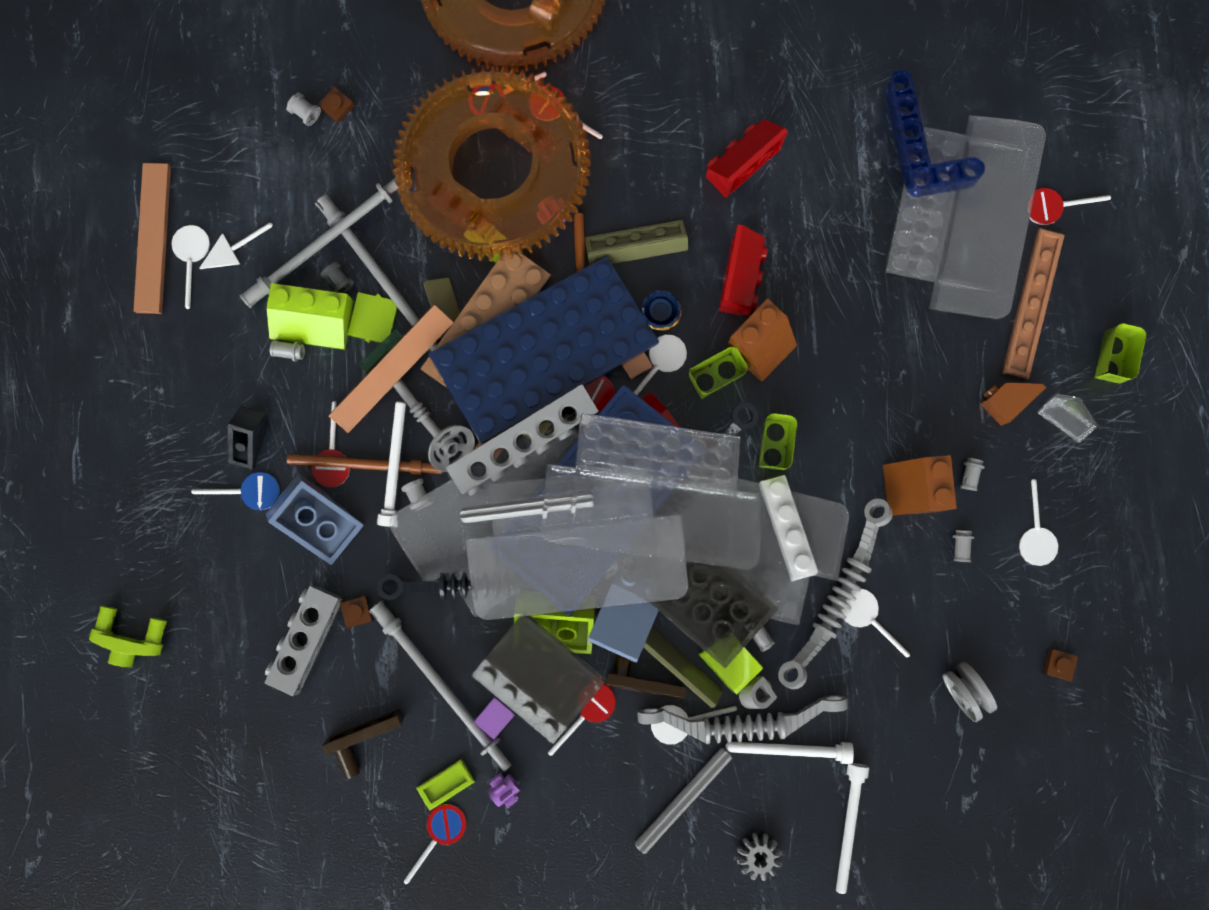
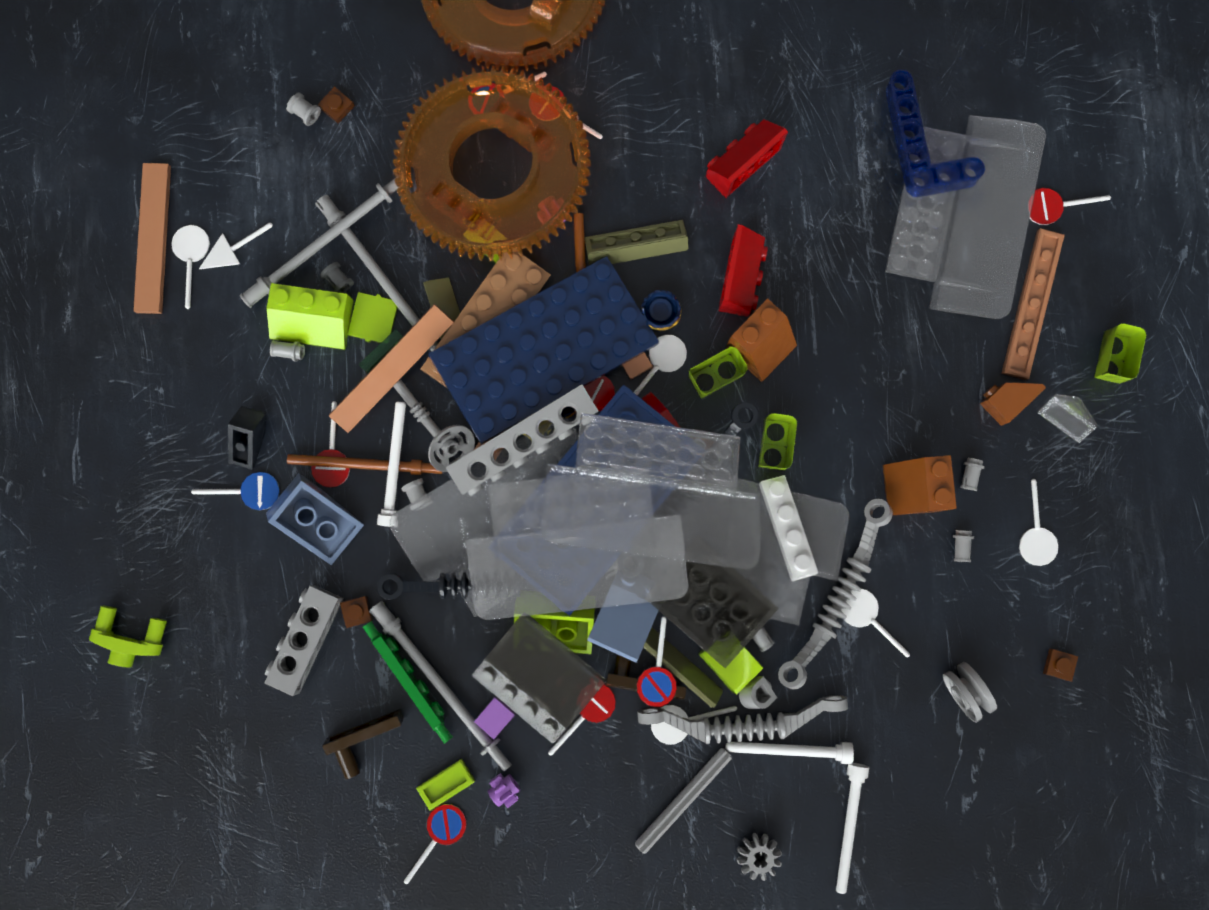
light grey axle [460,492,594,523] -> none
none -> green plate [362,621,453,743]
none -> piece [637,616,676,707]

